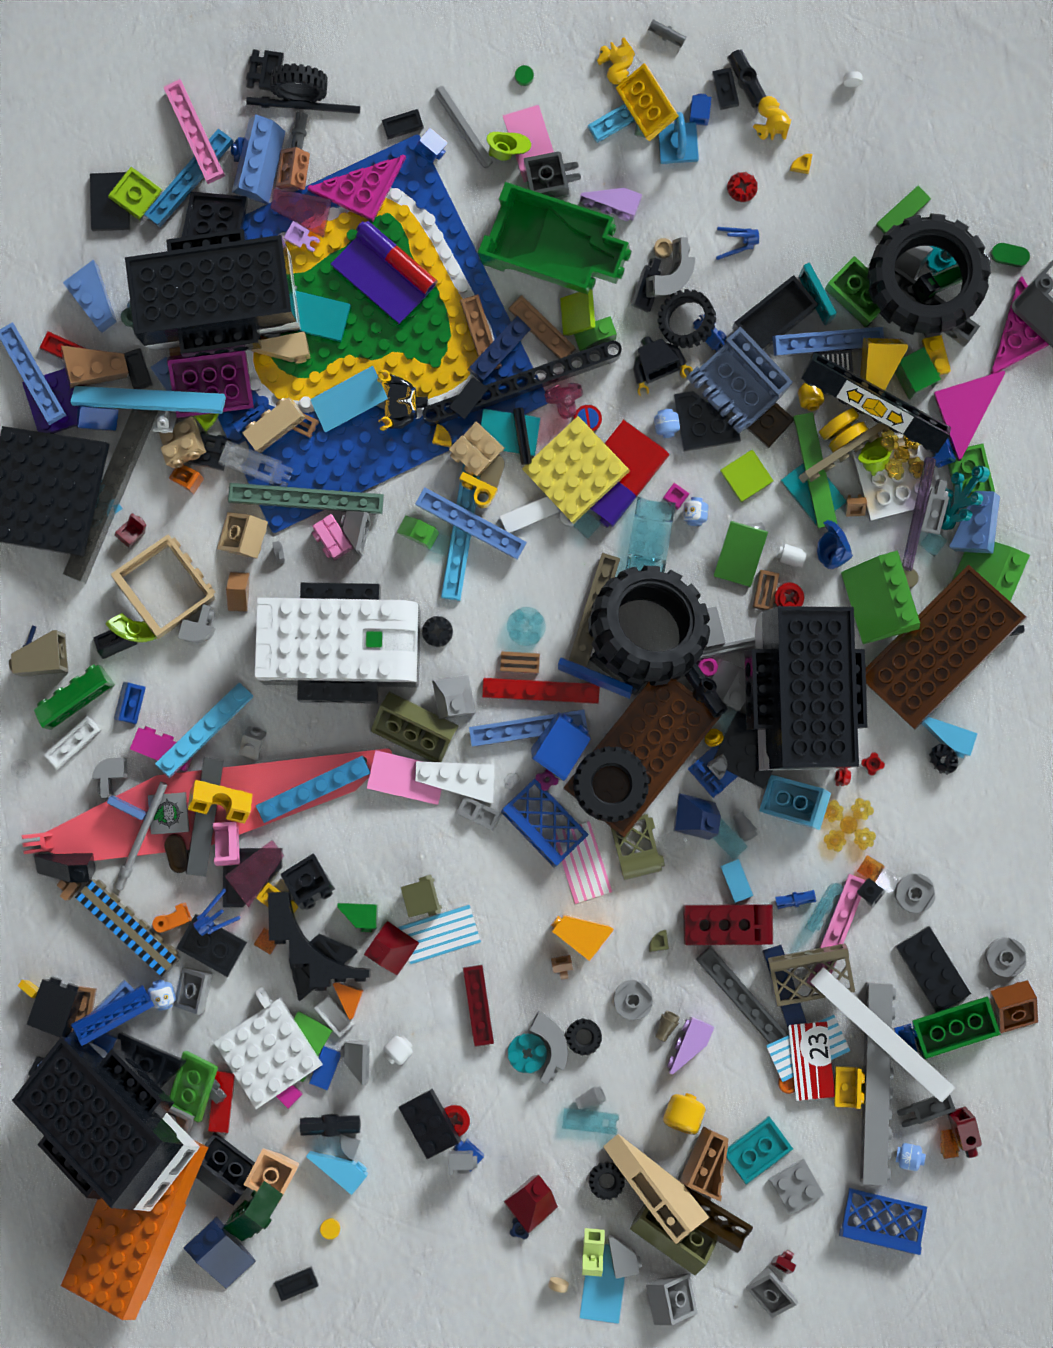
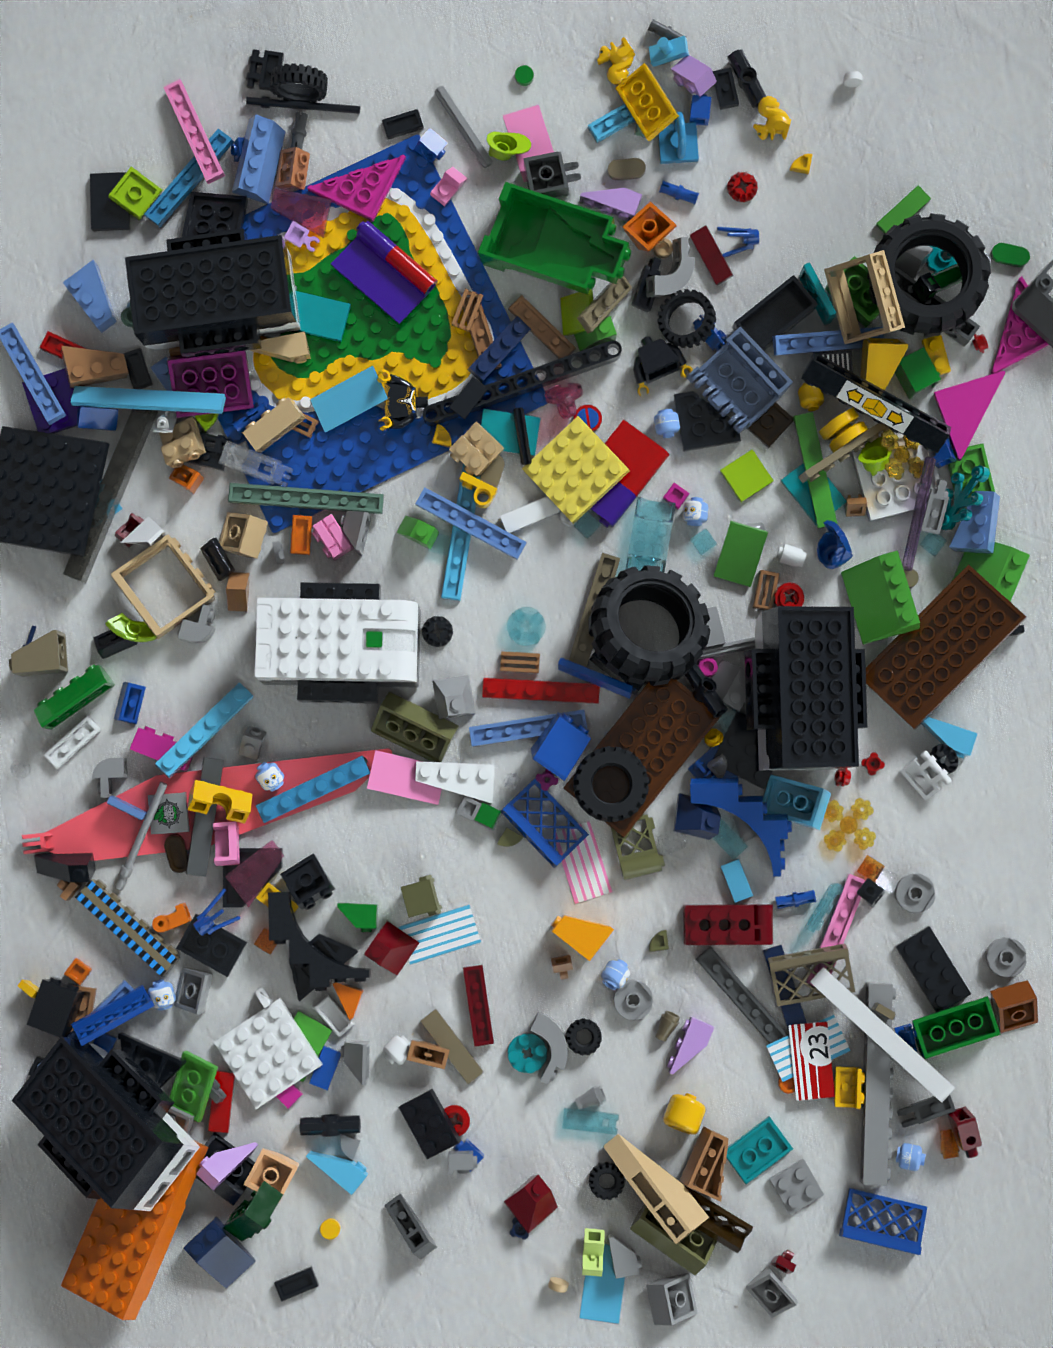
none -> orange tile [64,958,92,986]
none -> white slope [120,516,165,546]
none -> lavender slope [197,1142,258,1191]
none -> black plate [200,538,235,581]
none -> head [255,762,284,792]
none -> orange tile [290,515,312,555]
none -> dark grey slope [384,1194,437,1259]
none -> medium nougat slope [406,1040,450,1069]
none -> dark tan tile [420,1009,484,1084]
none -> bright pink slope [430,167,468,207]
none -> medium nougat tile [452,288,483,332]
none -> green tile [474,803,501,829]
none -> olive tile [497,828,523,847]
none -> dark tan tile [577,275,632,333]
none -> light blue head [601,959,630,990]
none -> dark tan tile [608,158,646,180]
none -> orange slope [623,201,677,252]
none -> medium azure tile [649,36,689,67]
none -> blue pin [659,180,699,205]
none -> lavender brick [671,55,717,97]
none -> dark red tile [690,225,734,285]
none -> clear light blue tile [690,529,717,555]
none -> blue arch [690,777,792,877]
none -> tan window [824,250,905,344]
none -> dark tan tile [872,1003,896,1020]
none -> white plate [900,750,952,801]
none -> red plate [972,334,989,353]

